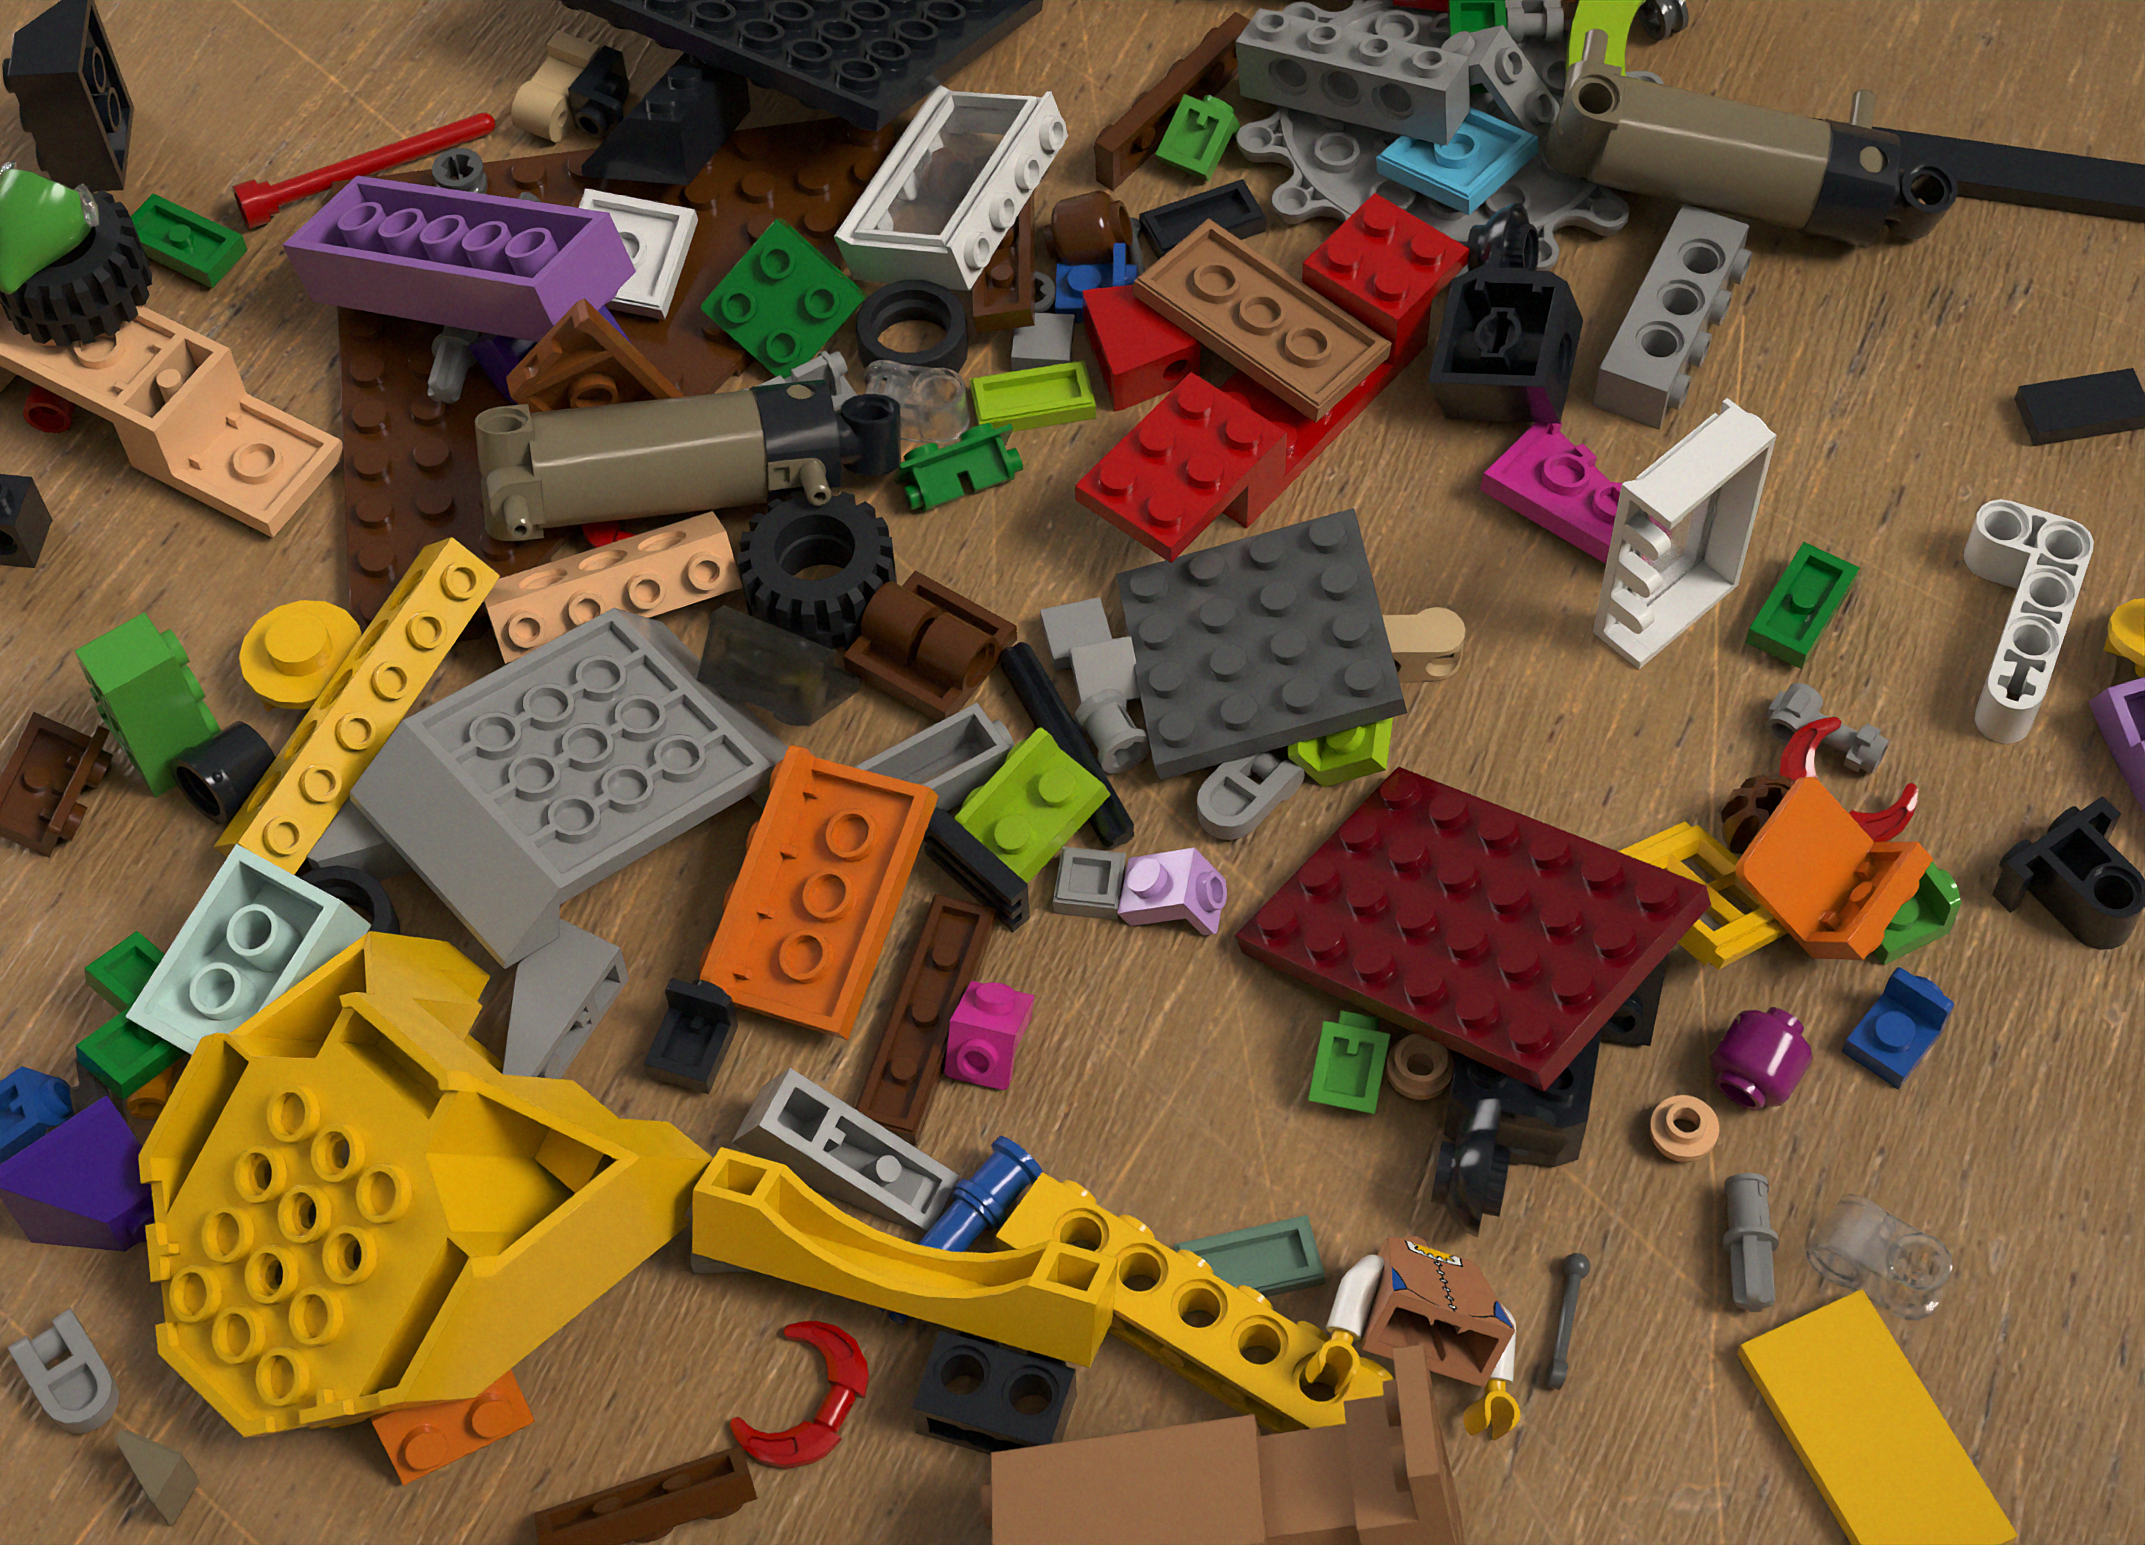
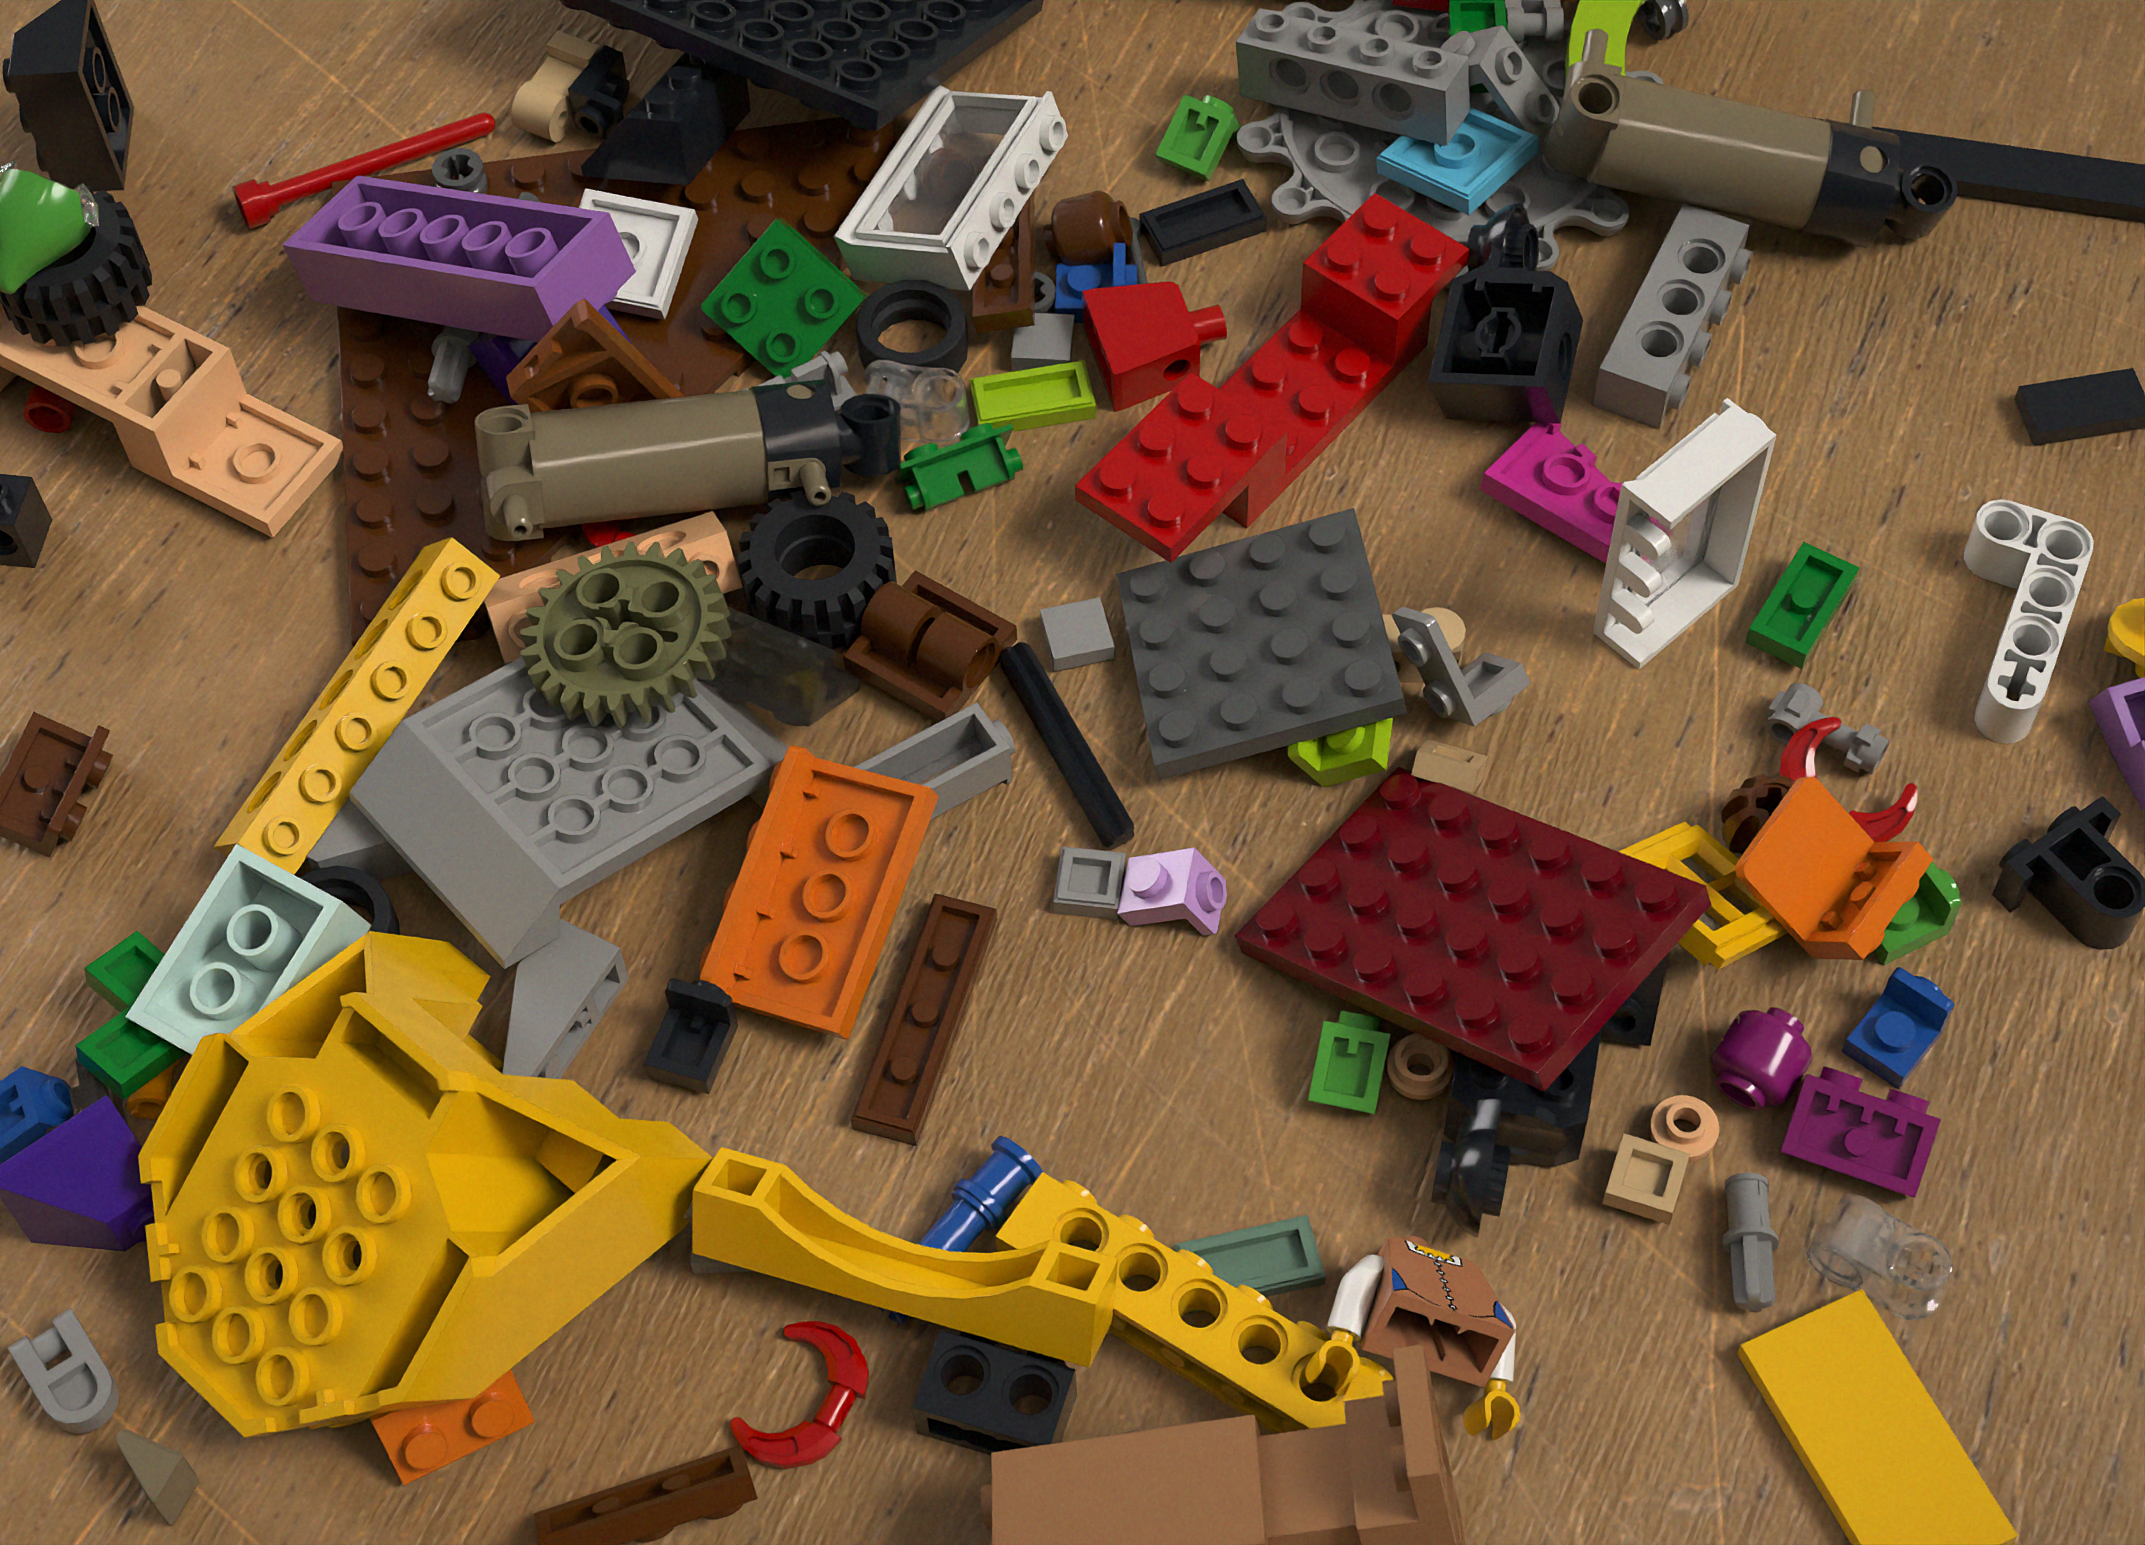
bright green wedge [74,612,221,798] -> none
green plate [130,193,248,288] -> none
black piece [169,721,276,824] -> none
yellow piece [239,600,362,712] -> none
light grey slope [732,1068,959,1235] -> none
black tile [923,807,1030,932] -> none
dark pink bracket [944,981,1035,1090] -> none
lime bracket [954,727,1111,884] -> none
light grey tile [1068,636,1141,705] -> none
light grey bush [1074,689,1151,774] -> none
reddish brown plate [1094,12,1251,191] -> none
medium nougat tile [1132,219,1392,423] -> none
light grey plate [1197,750,1306,840] -> none
dark grey hinge [1545,1253,1590,1390] -> none
none -> olive gear [520,541,732,728]
none -> light grey bracket [1392,606,1531,727]
none -> tan plate [1411,739,1488,793]
none -> tan plate [1602,1133,1690,1225]
none -> magenta bracket [1780,1066,1941,1198]

